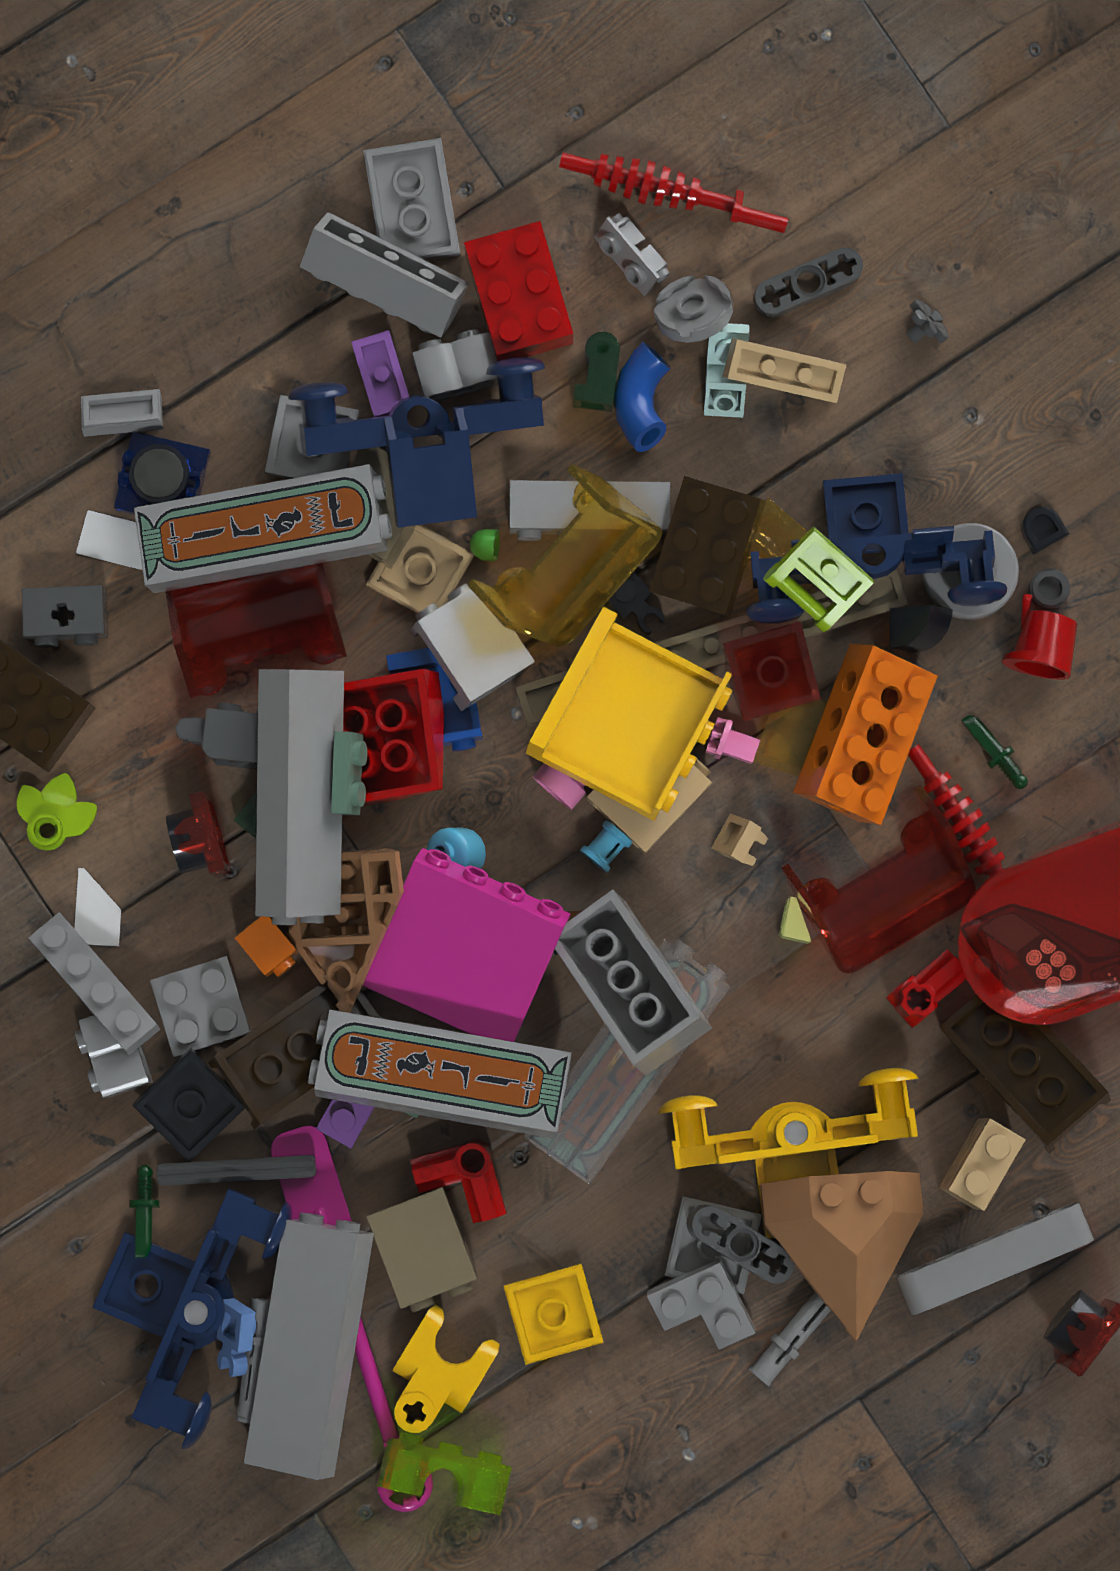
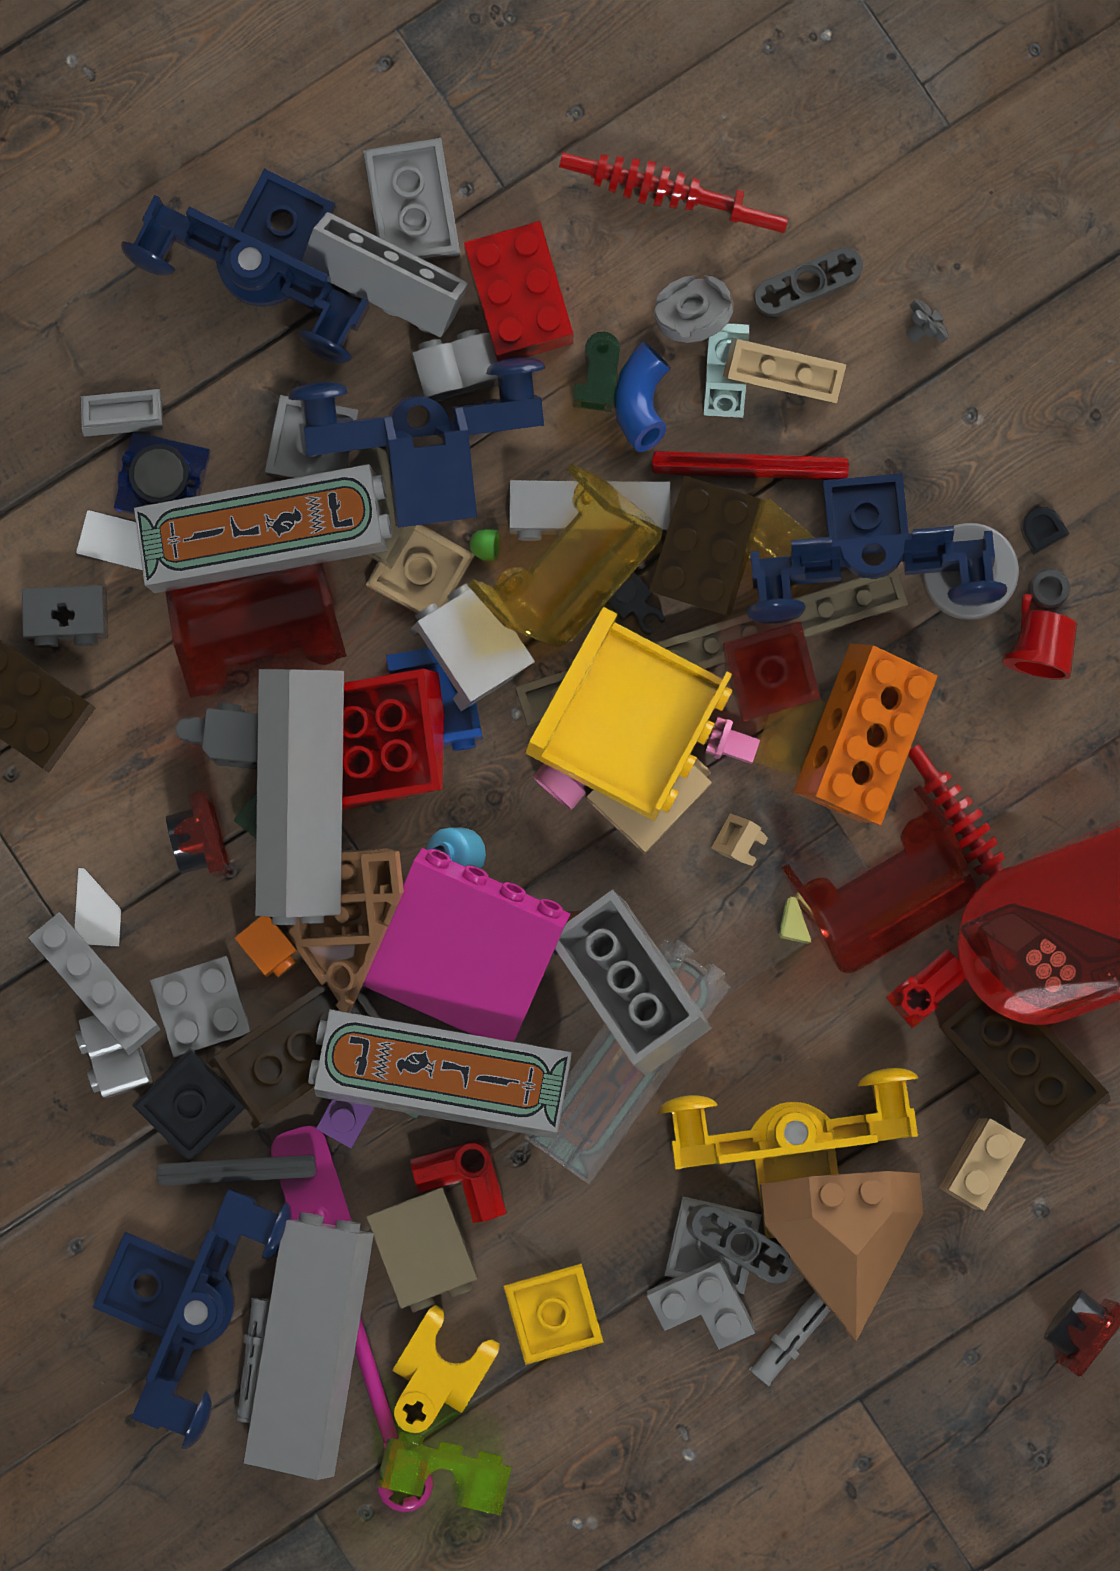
lime plate [16,773,97,851] -> none
dark green piece [129,1165,160,1258] -> none
medium blue plate [217,1298,256,1377] -> none
sand green plate [331,731,367,815] -> none
medium lavender plate [351,331,412,417] -> none
medium azure bush [580,820,632,873] -> none
light grey hinge [594,213,670,297] -> none
lime plate [763,526,874,632] -> none
black brick [890,605,953,652] -> none
light grey beam [896,1202,1094,1315] -> none
dark green piece [961,715,1028,789] -> none
none -> dark blue piece [121,168,370,363]
none -> red axle [652,451,849,480]

